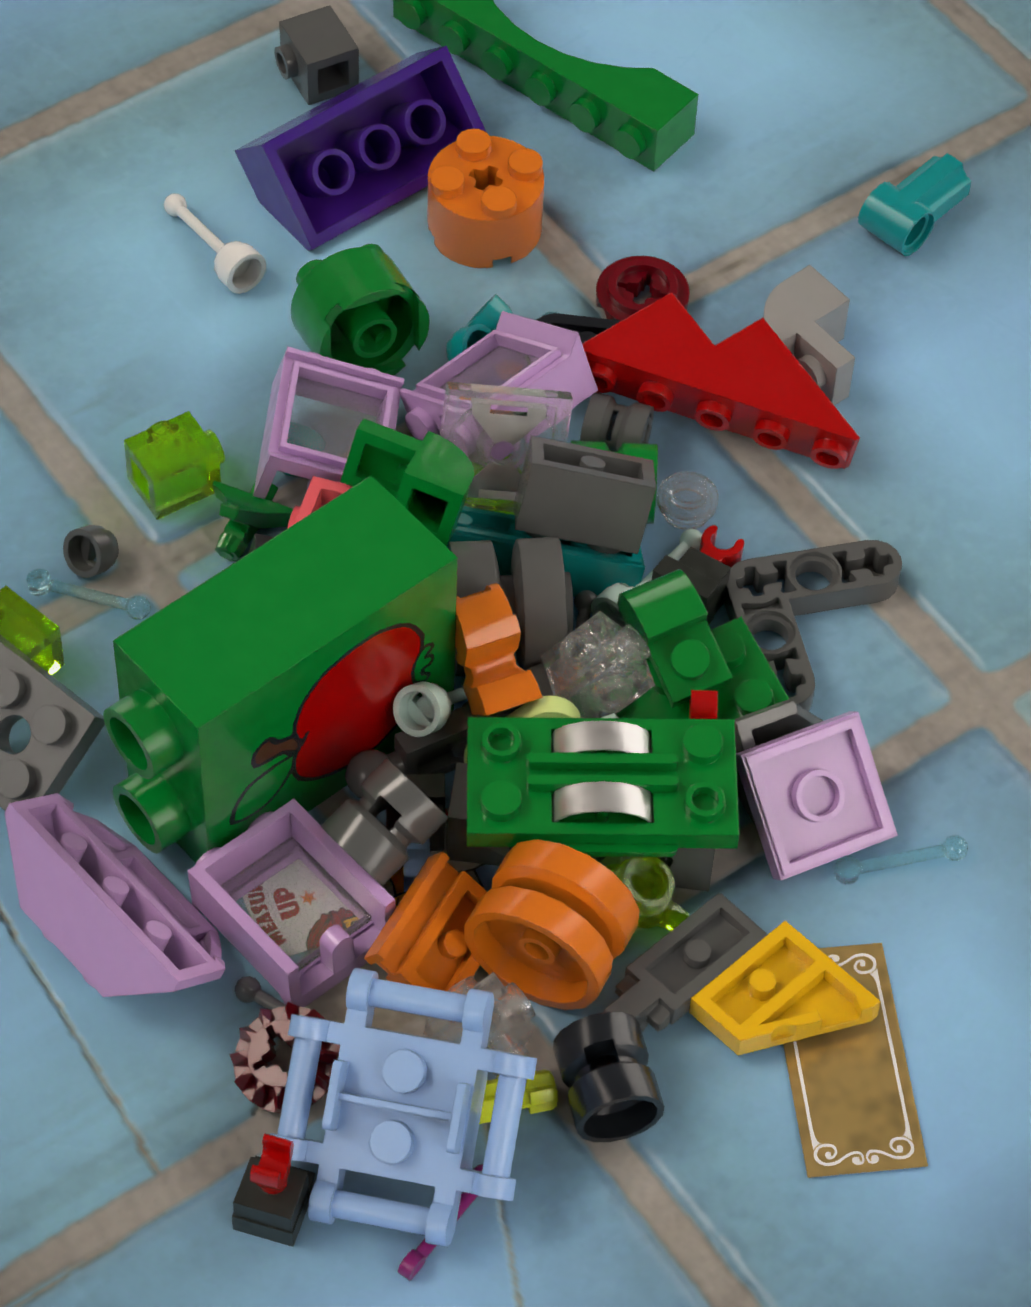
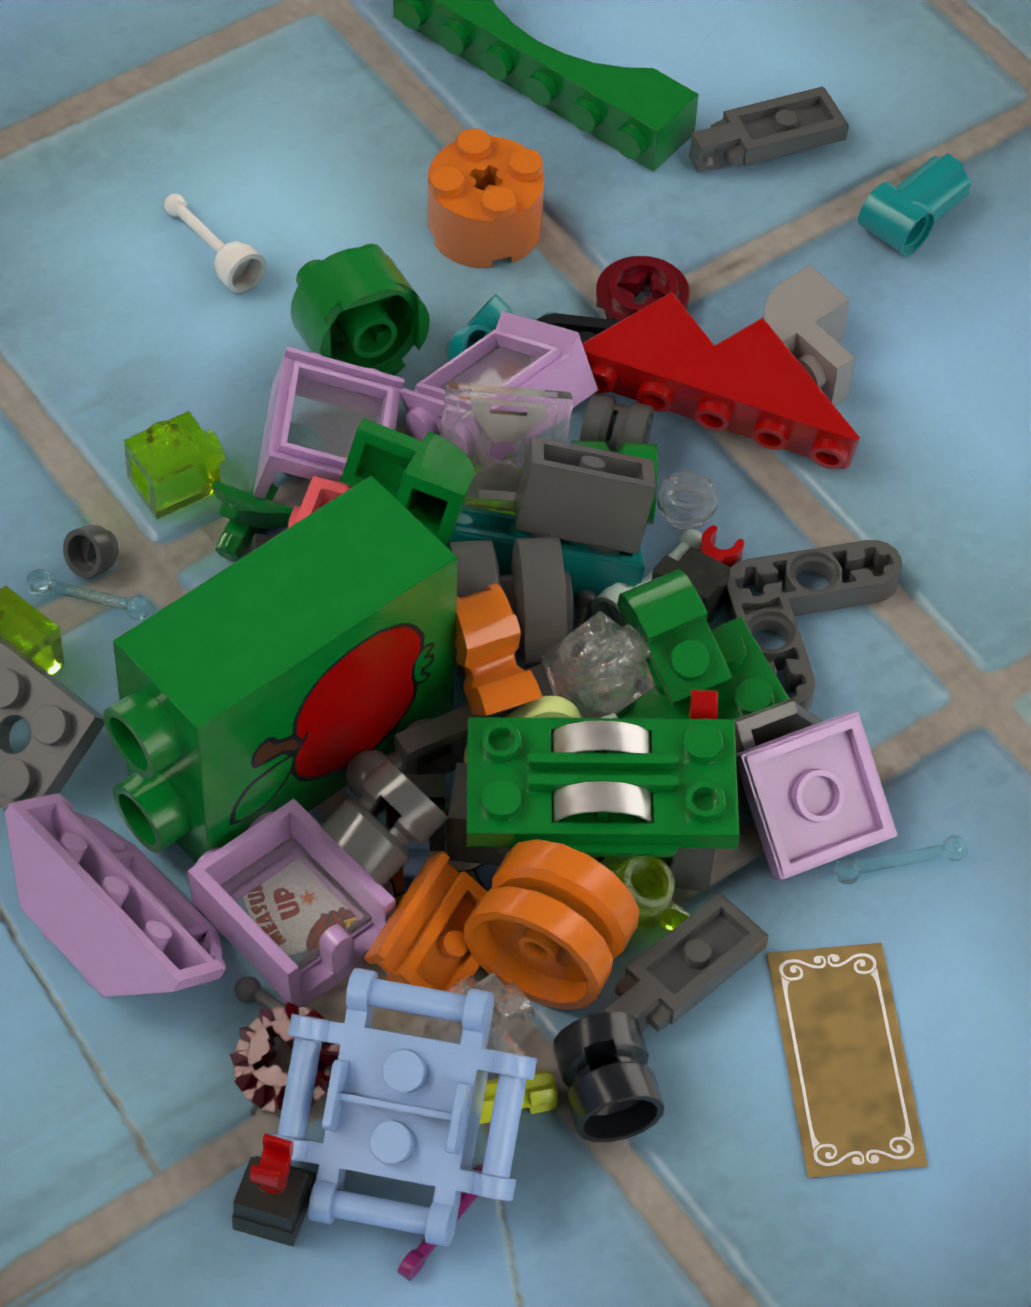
dark purple slope [235,45,486,251] -> none
dark grey brick [274,5,359,105] -> none
light aqua hinge [393,682,467,737] -> none
yellow wing [689,920,881,1056] -> none
none -> dark grey hinge [689,86,849,172]

